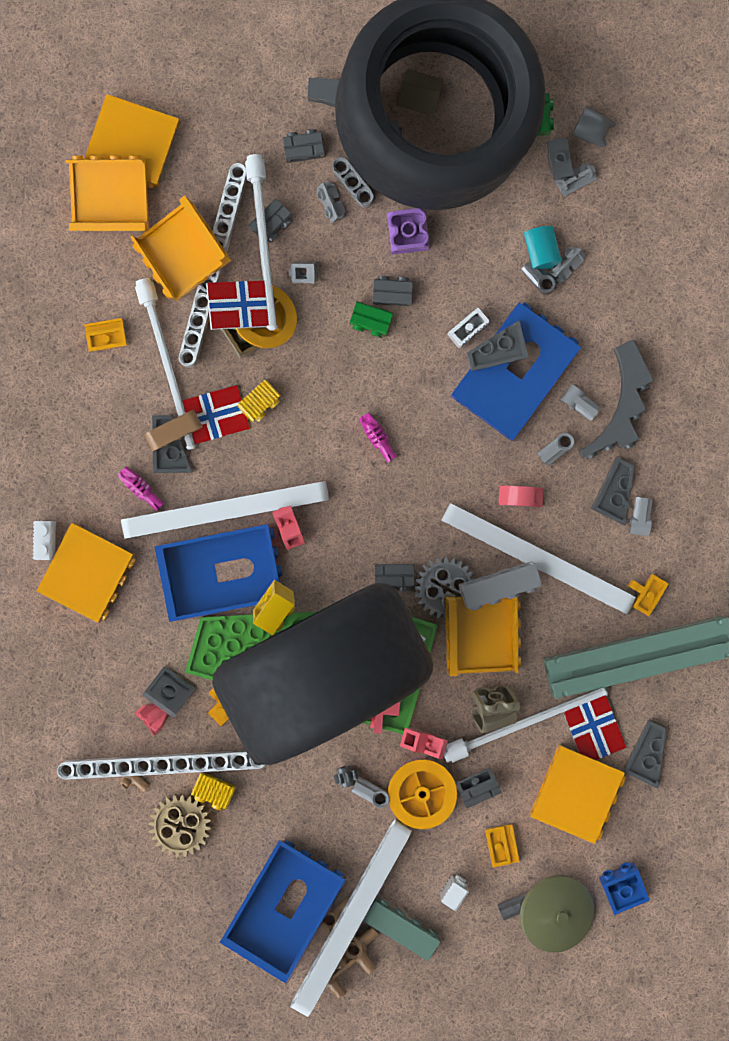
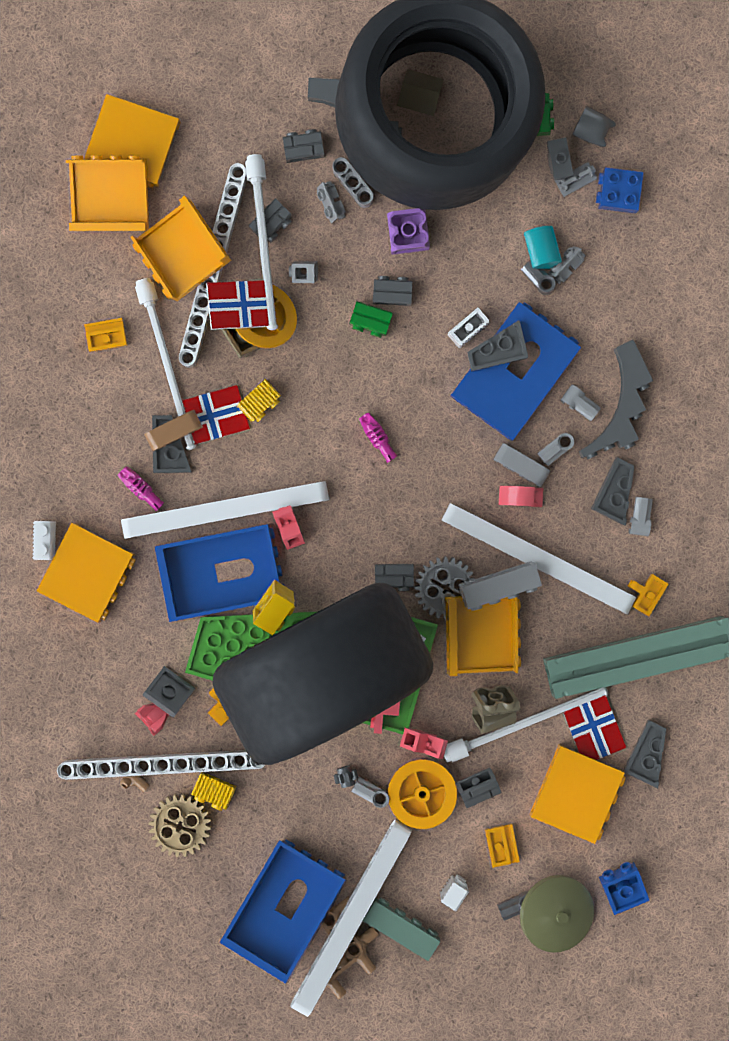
none -> light grey beam [493,443,551,488]
none -> blue brick [596,167,644,214]

